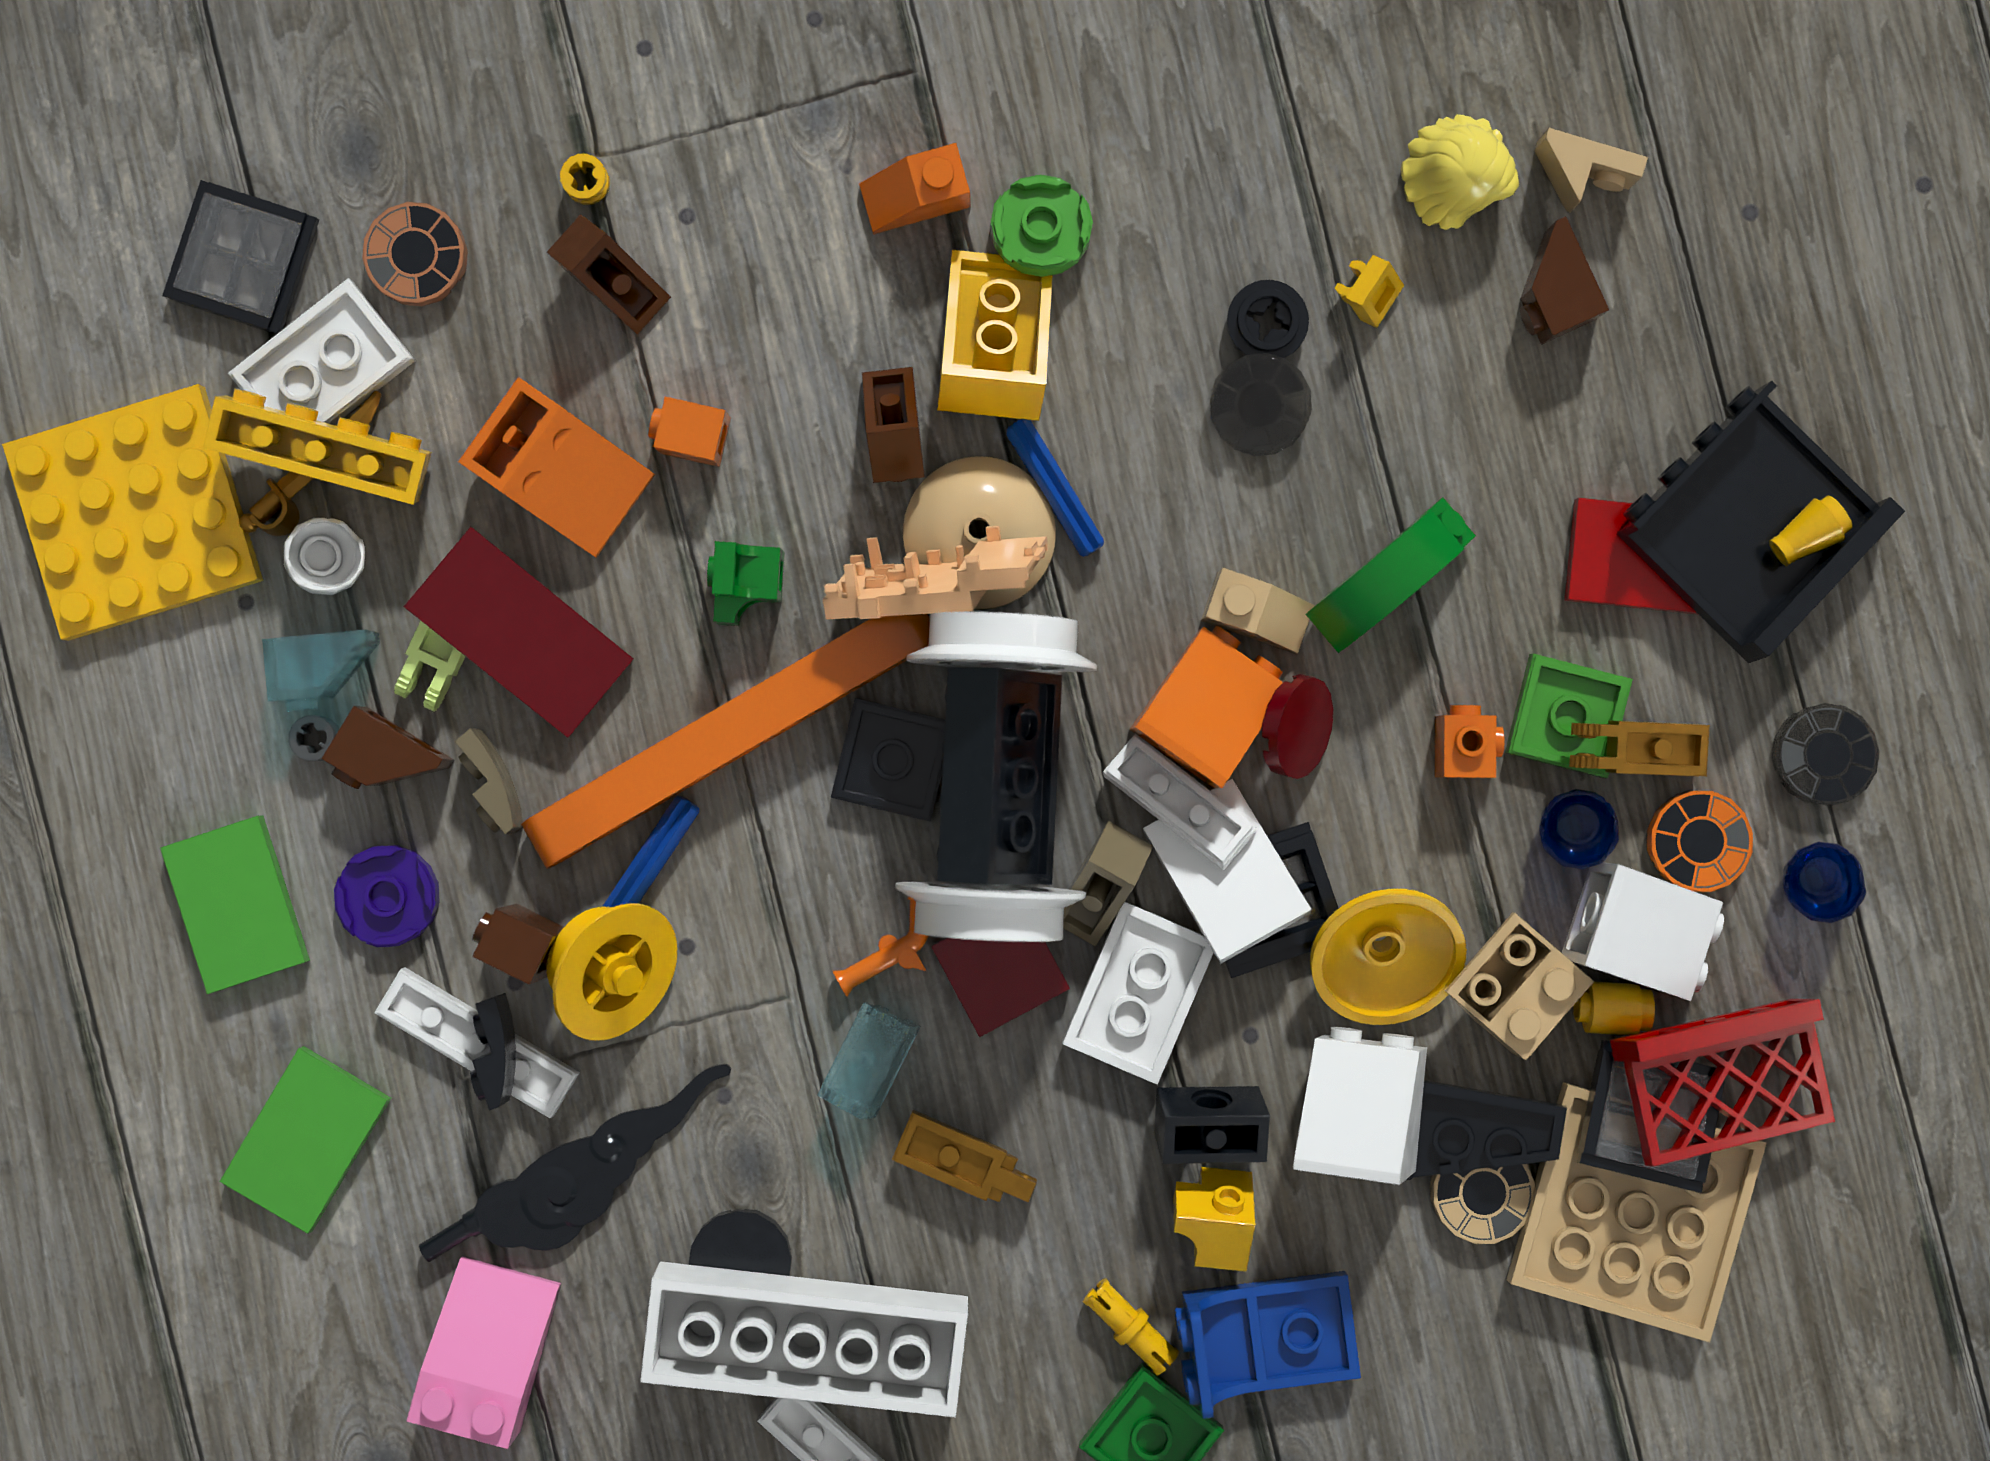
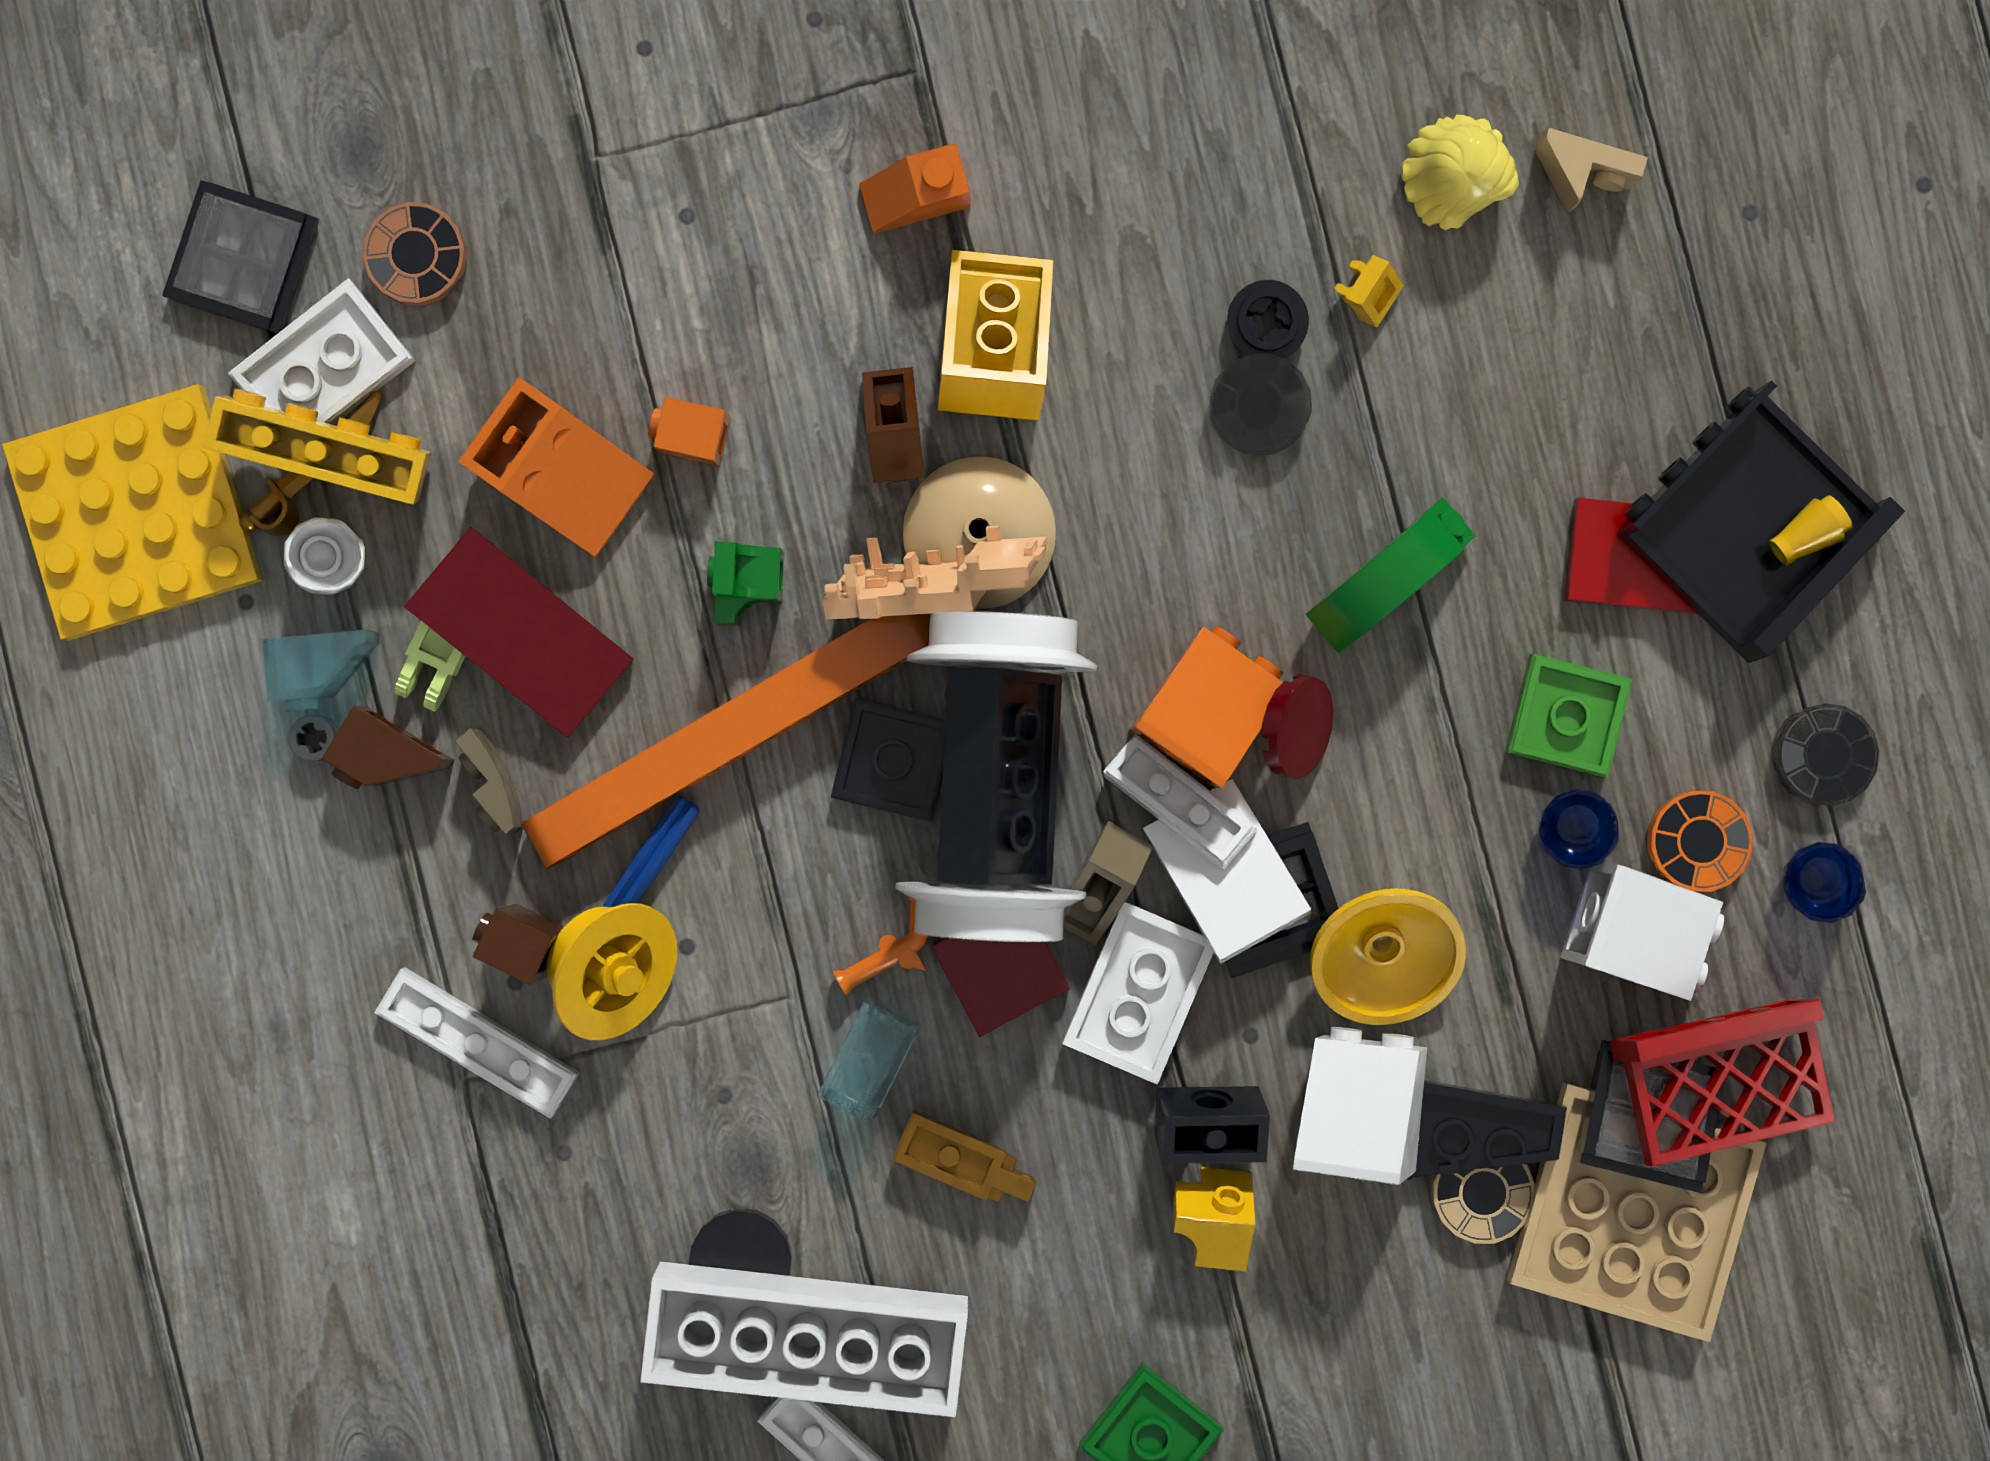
bright green tile [160,815,310,994] -> none
bright green tile [219,1046,391,1234] -> none
dark purple tile [334,845,440,947] -> none
bright pink slope [407,1256,561,1449] -> none
black piece [419,1064,731,1262] -> none
black slope [470,993,516,1111] -> none
reddish brown slope [546,214,671,335] -> none
yellow bush [560,154,610,205] -> none
bright green tile [990,175,1093,277] -> none
blue axle [1006,419,1104,557] -> none
yellow pin [1083,1278,1180,1376] -> none
blue bracket [1174,1271,1361,1419] -> none
tan slope [1201,568,1314,654] -> none
orange brick [1435,705,1505,778] -> none
tan slope [1445,912,1594,1060] -> none
reddish brown slope [1520,216,1609,345] -> none
pearl gold hinge [1569,720,1710,777] -> none
yellow brick [1573,982,1655,1035] -> none

